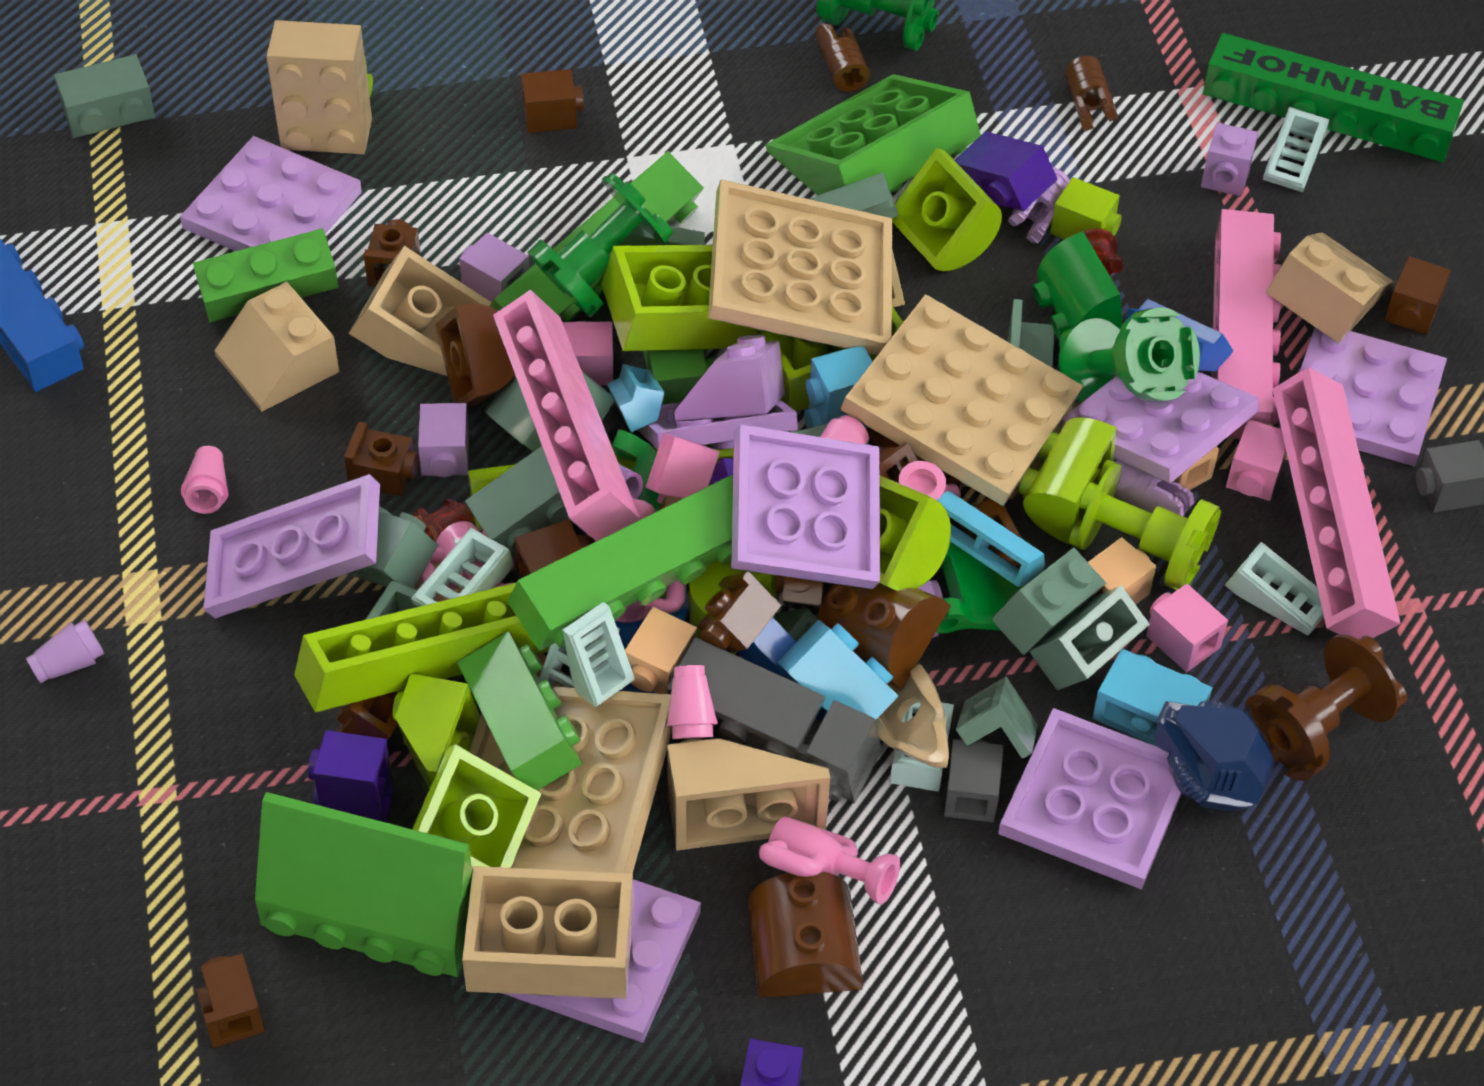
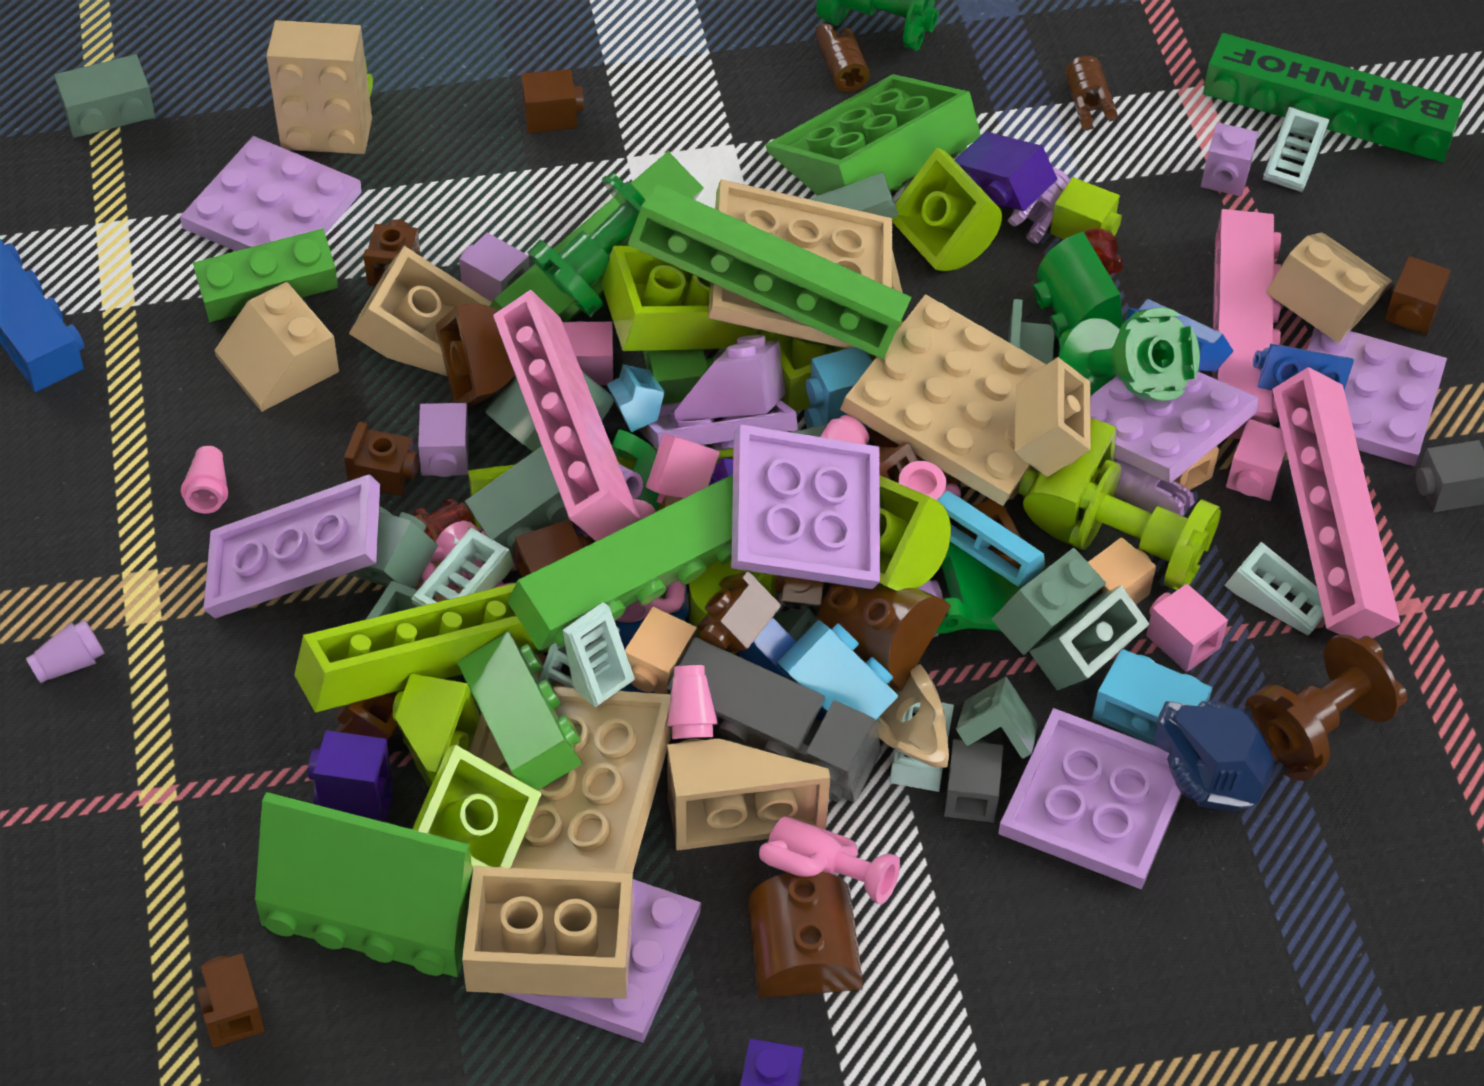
none -> bright green brick [627,183,912,359]
none -> tan brick [1015,357,1090,477]
none -> blue hinge [1253,343,1354,390]

